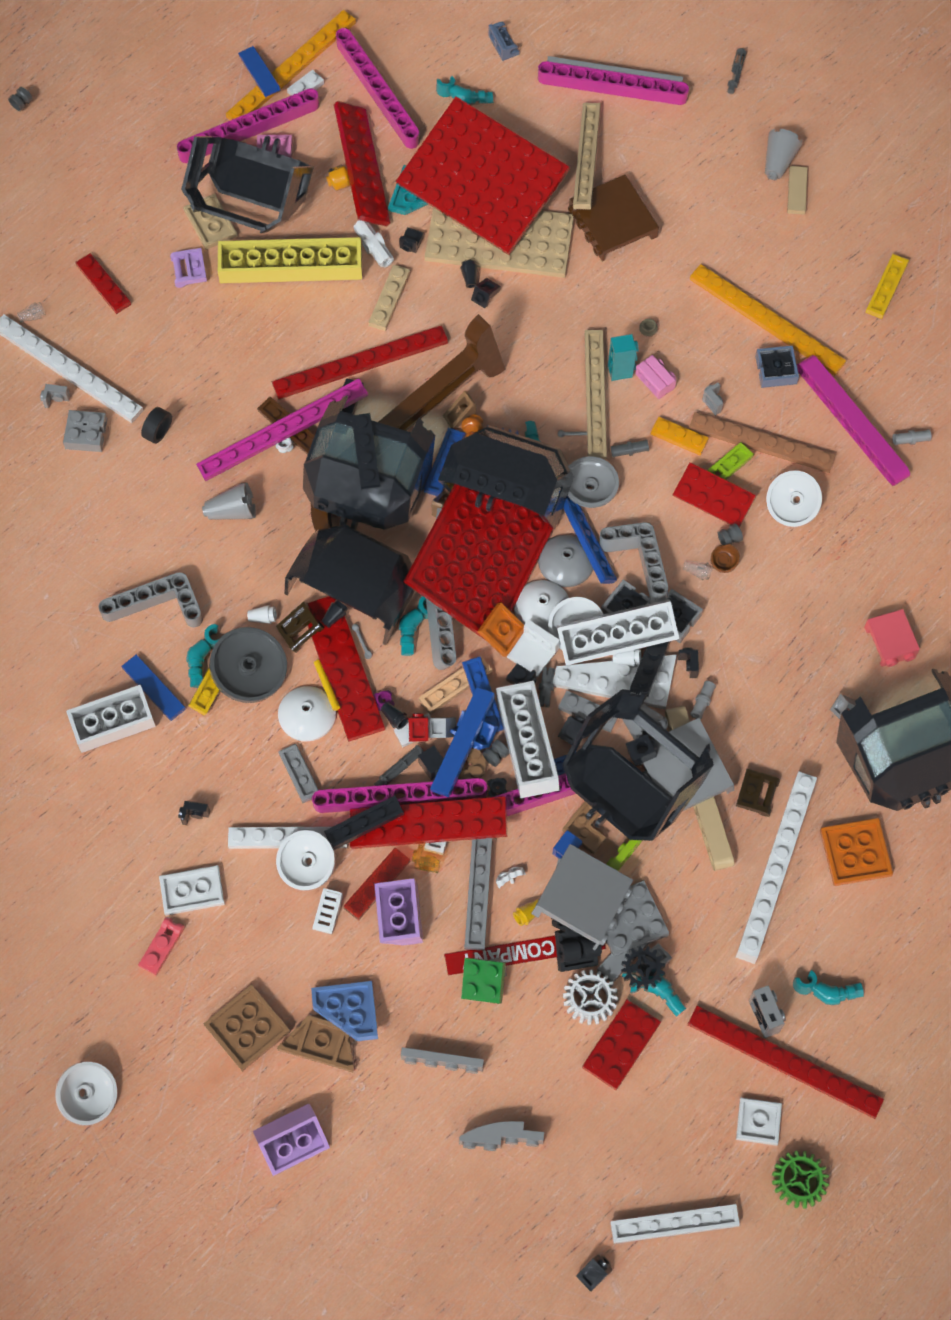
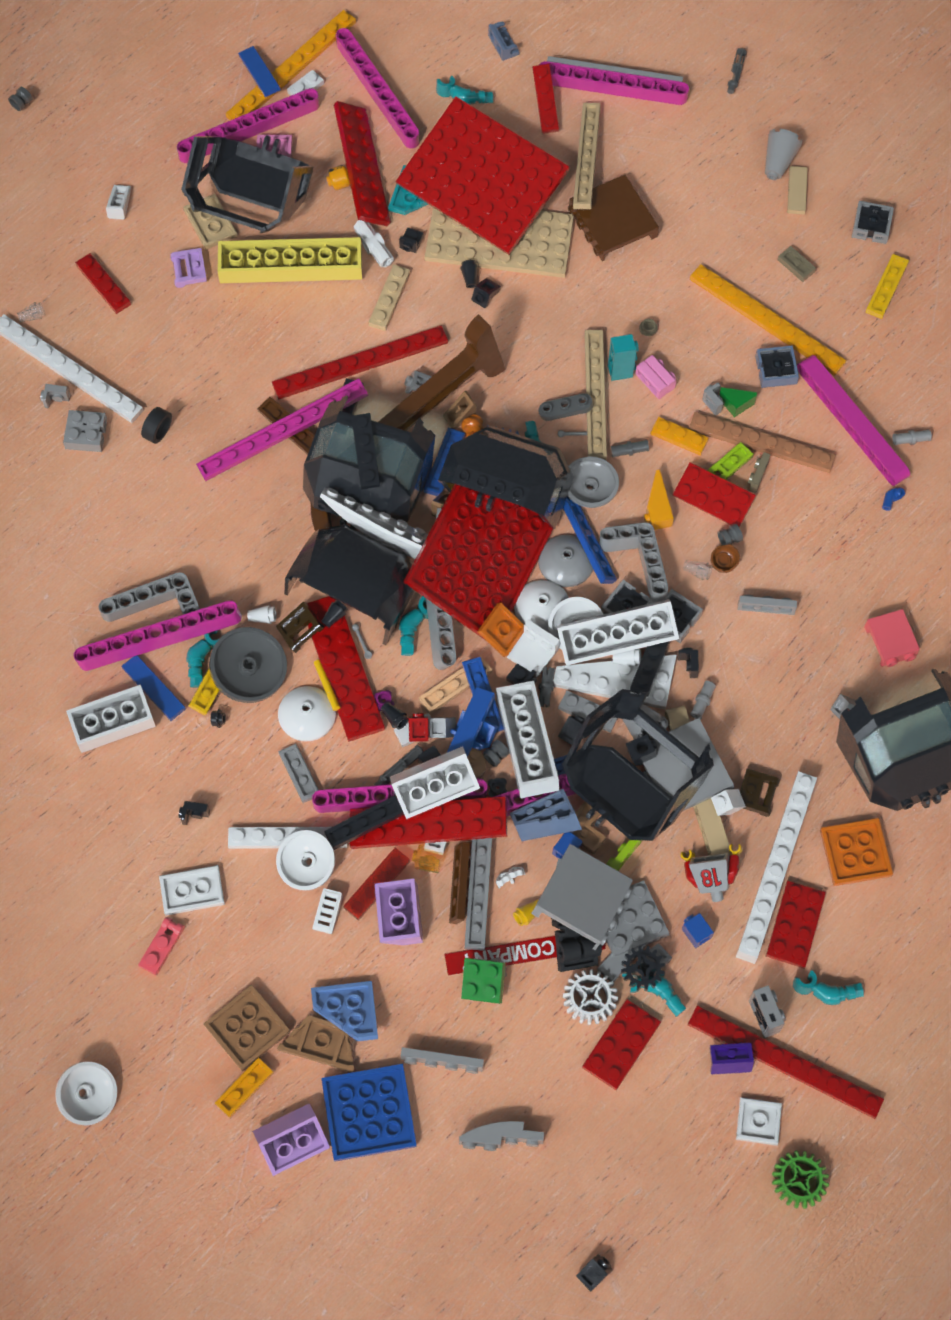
light grey cone [202,483,256,520] -> none
white plate [275,438,293,453] -> none
white plate [610,1204,740,1244] -> none
white dish [766,471,822,527] -> none
none -> dark pink beam [74,600,242,671]
none -> white slope [106,185,131,220]
none -> black plate [210,709,226,728]
none -> light orange plate [215,1057,274,1118]
none -> white wedge [320,488,428,559]
none -> blue plate [321,1064,417,1162]
none -> white slope [390,746,480,819]
none -> light grey bracket [404,370,432,394]
none -> reddish brown plate [449,842,471,924]
none -> sand blue wedge [509,789,582,841]
none -> red plate [532,64,559,134]
none -> dark grey plate [538,394,593,421]
none -> light orange slope [644,469,674,530]
none -> torso [680,843,742,902]
none -> blue brick [682,913,714,949]
none -> dark purple panel [709,1043,754,1075]
none -> white brick [711,789,746,816]
none -> green slope [719,387,757,418]
none -> light grey plate [737,594,797,615]
none -> dark tan plate [748,452,771,493]
none -> red plate [765,881,826,969]
none -> dark tan plate [778,246,816,282]
none -> piece [851,201,894,244]
none -> blue arm [882,488,905,511]

